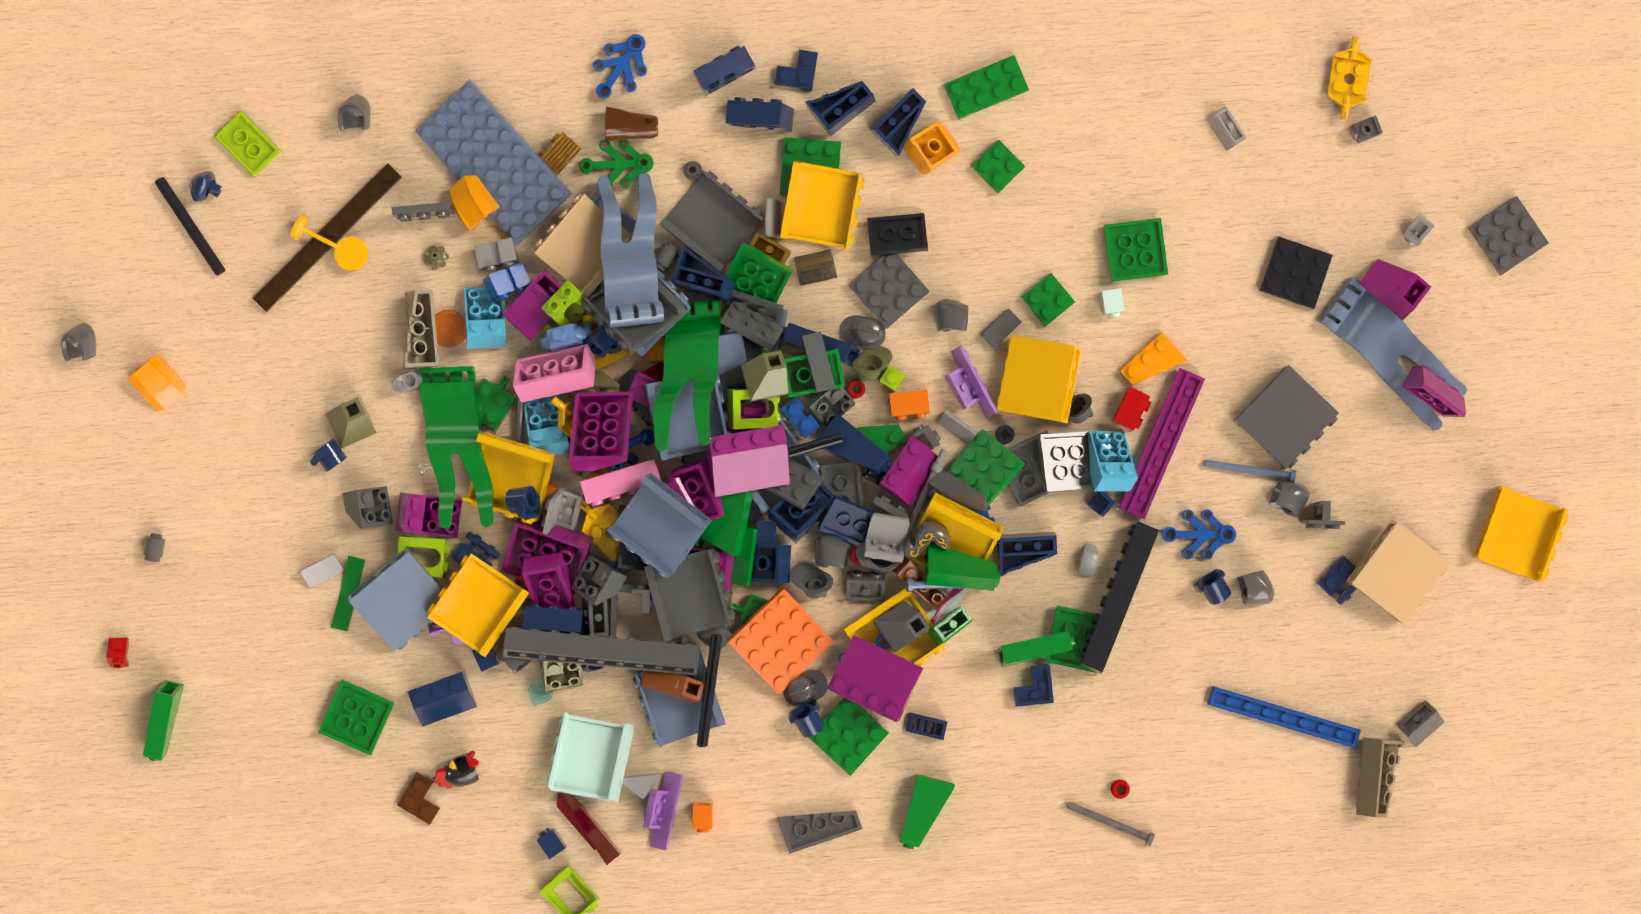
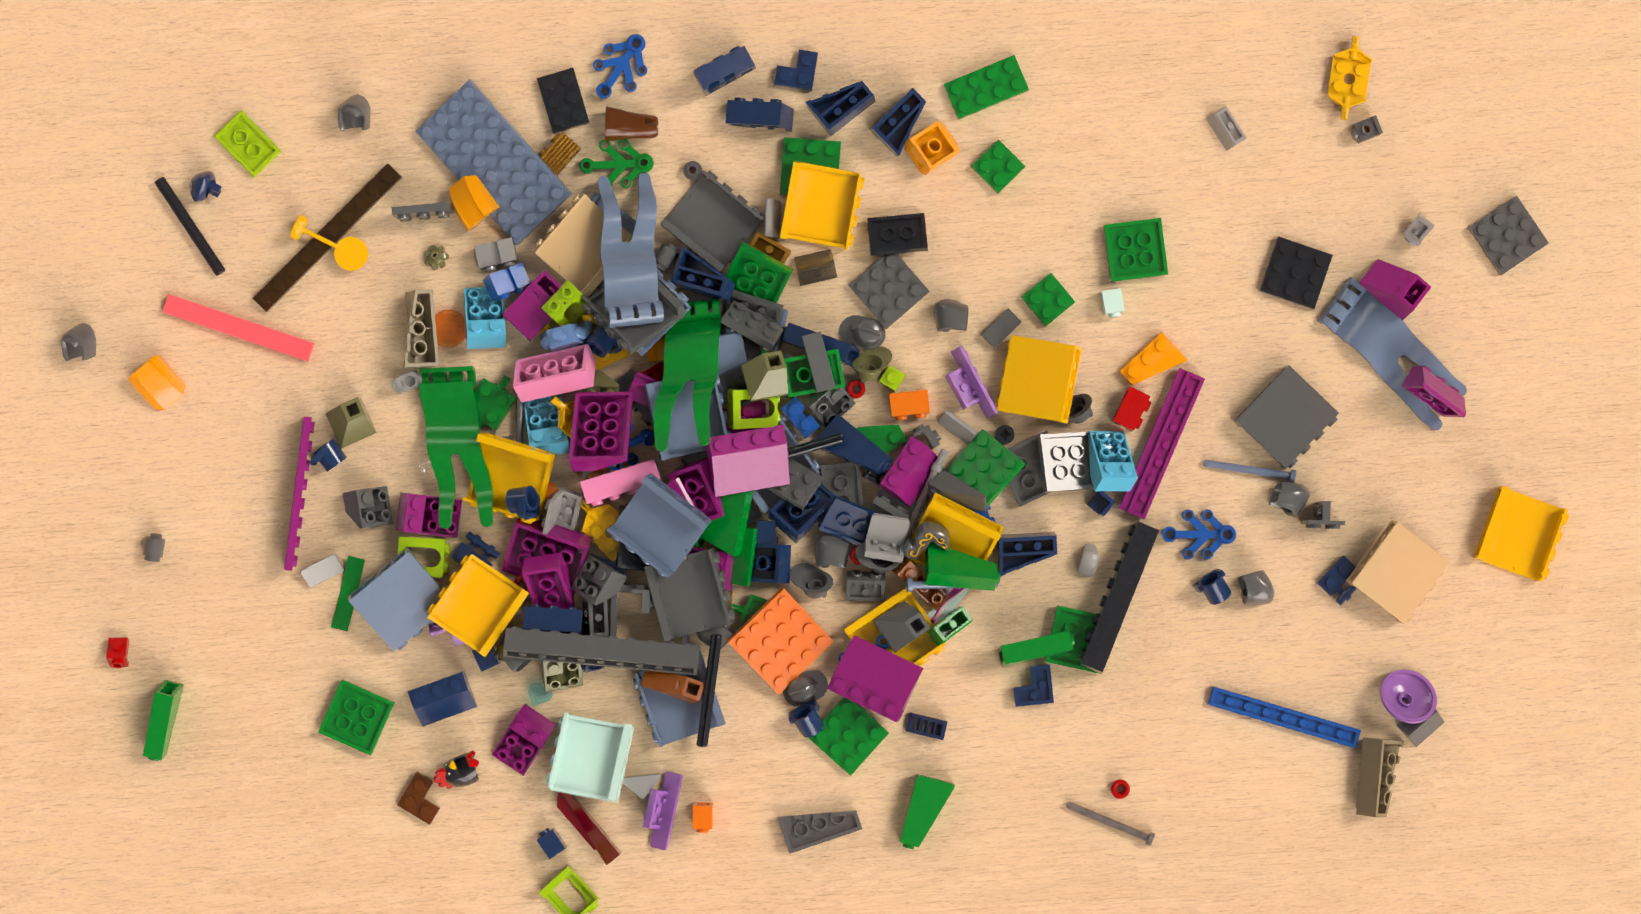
none -> coral tile [163,294,315,362]
none -> magenta plate [284,416,315,571]
none -> magenta slope [492,704,557,776]
none -> black plate [537,68,590,134]
none -> medium lavender dish [1380,669,1437,724]

